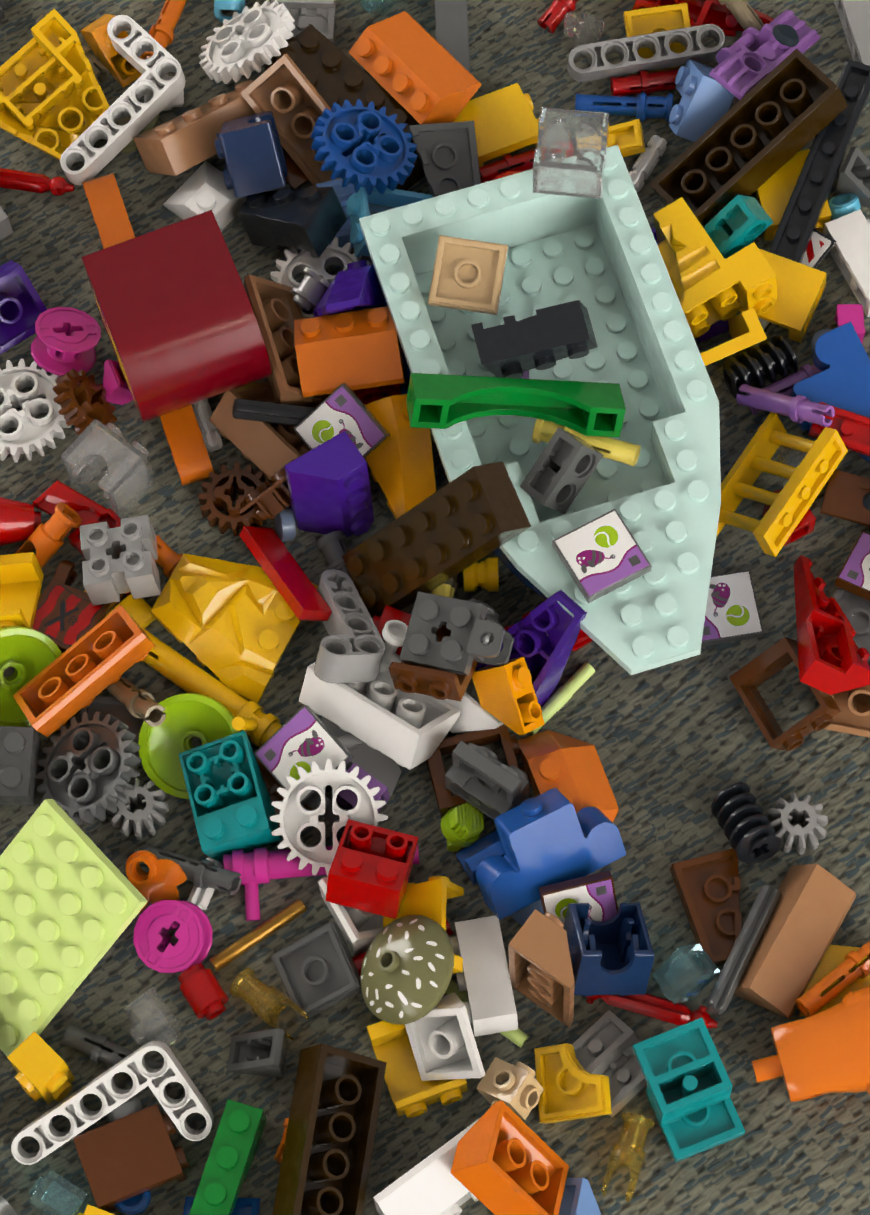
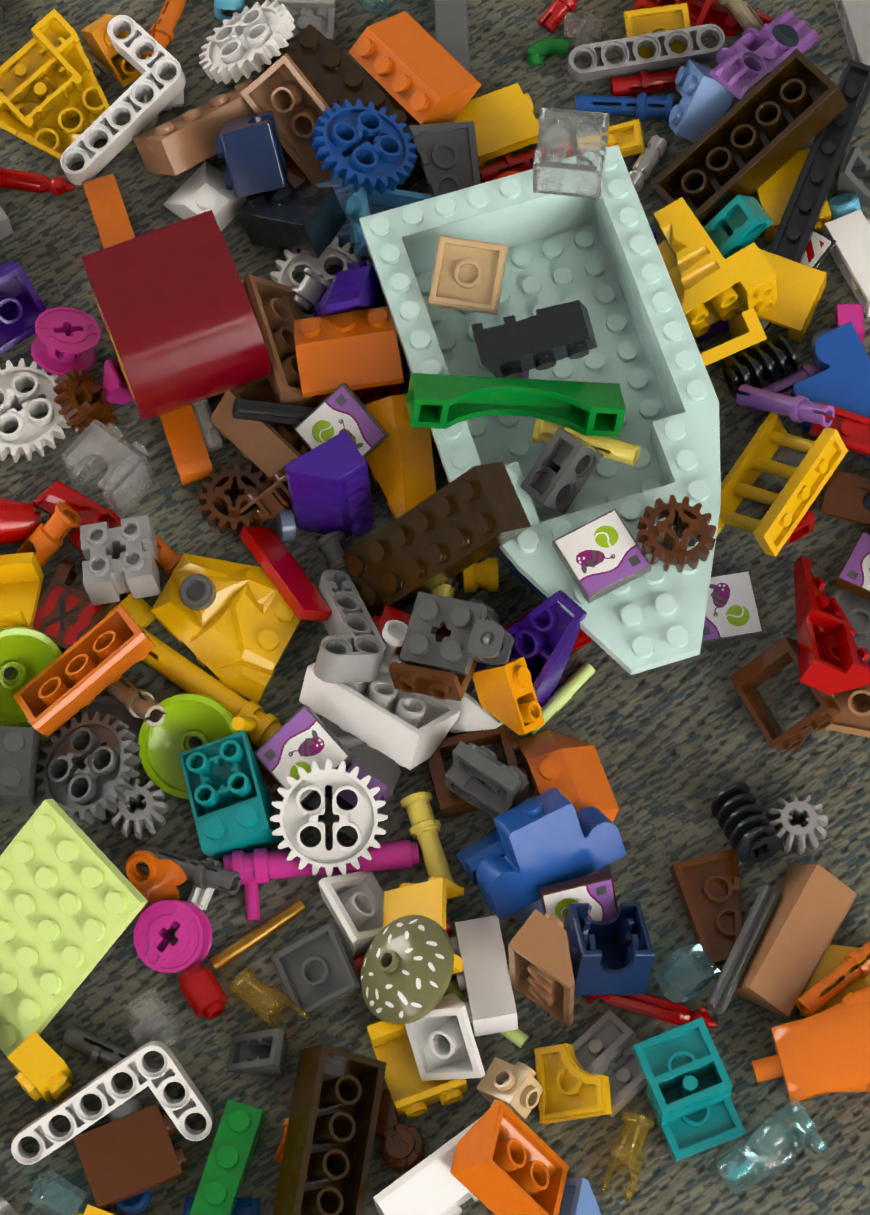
red slope [325,819,419,919] -> none
lime piece [440,802,484,852] -> none
none -> dark grey tile [179,574,216,611]
none -> reddish brown piece [376,1088,425,1171]
none -> light yellow pin [400,791,454,883]
none -> green arm [526,38,570,66]
none -> reddish brown gear [636,495,716,573]
none -> clear light blue piece [716,1098,829,1194]

